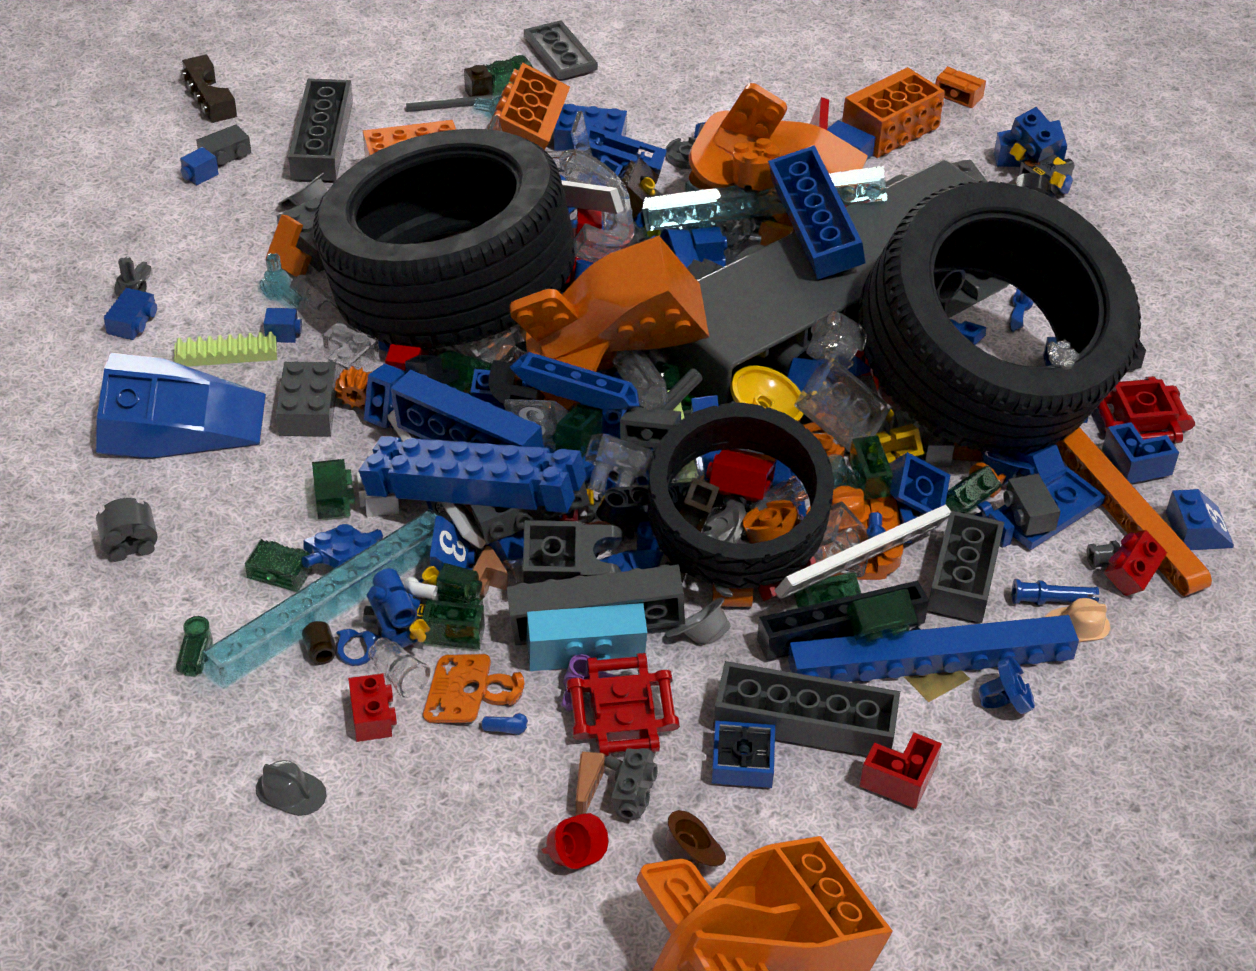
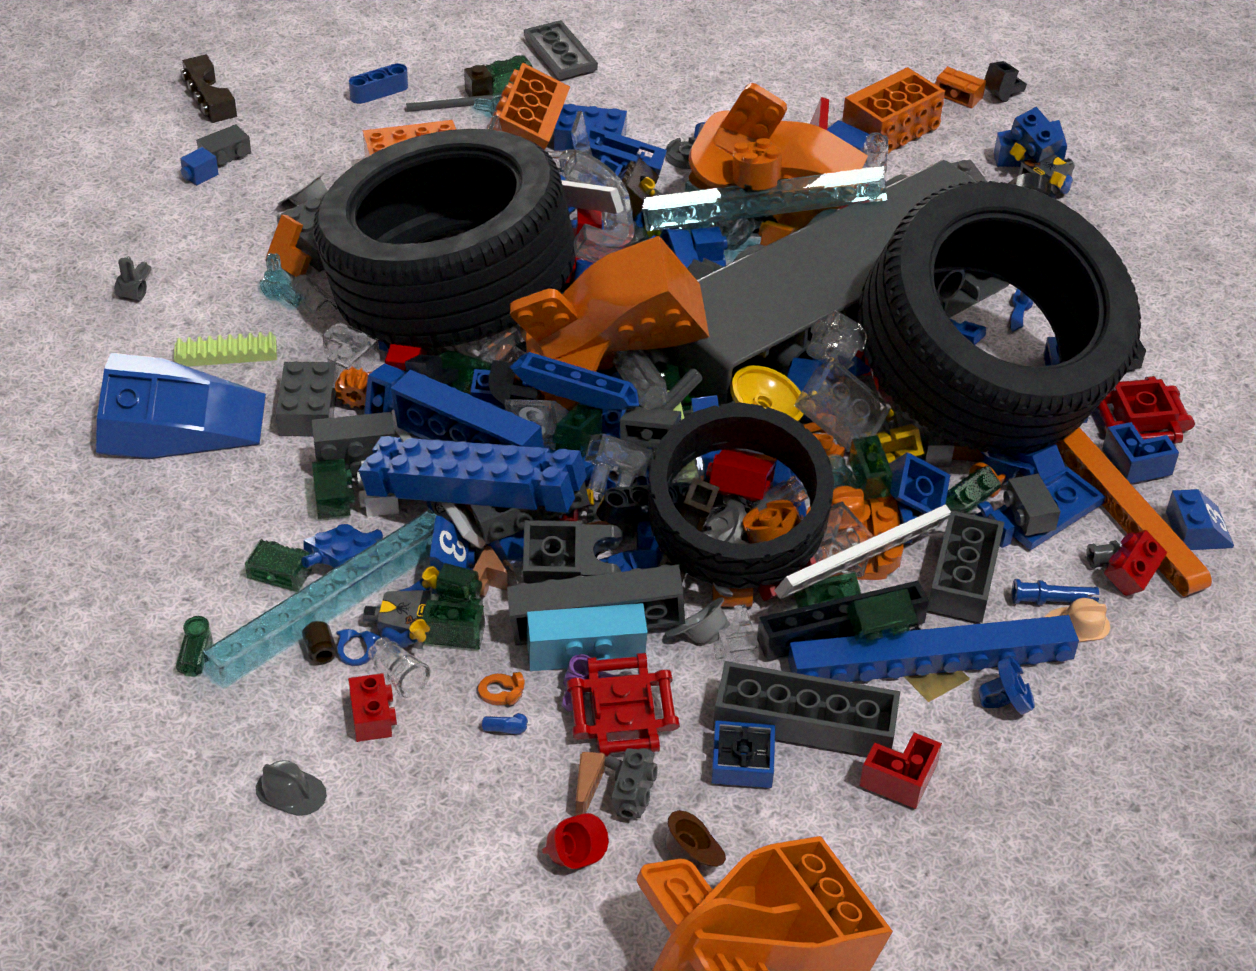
dark grey brick [96,498,158,562] -> none
blue brick [104,287,157,340] -> none
blue brick [263,308,302,343] -> none
dark grey brick [289,78,353,181] -> none
blue pin [367,568,420,638] -> none
white arm [403,577,437,600] -> none
orange axle [423,654,491,723] -> none
blue brick [768,145,866,280] -> none
blue arm [866,512,886,539] -> none
clear plant [1047,339,1079,369] -> none
none -> dark grey brick [312,412,395,480]
none -> blue beam [349,63,408,104]
none -> clear arch [714,604,759,667]
none -> clear plant [858,132,889,184]
none -> black brick [984,61,1027,102]

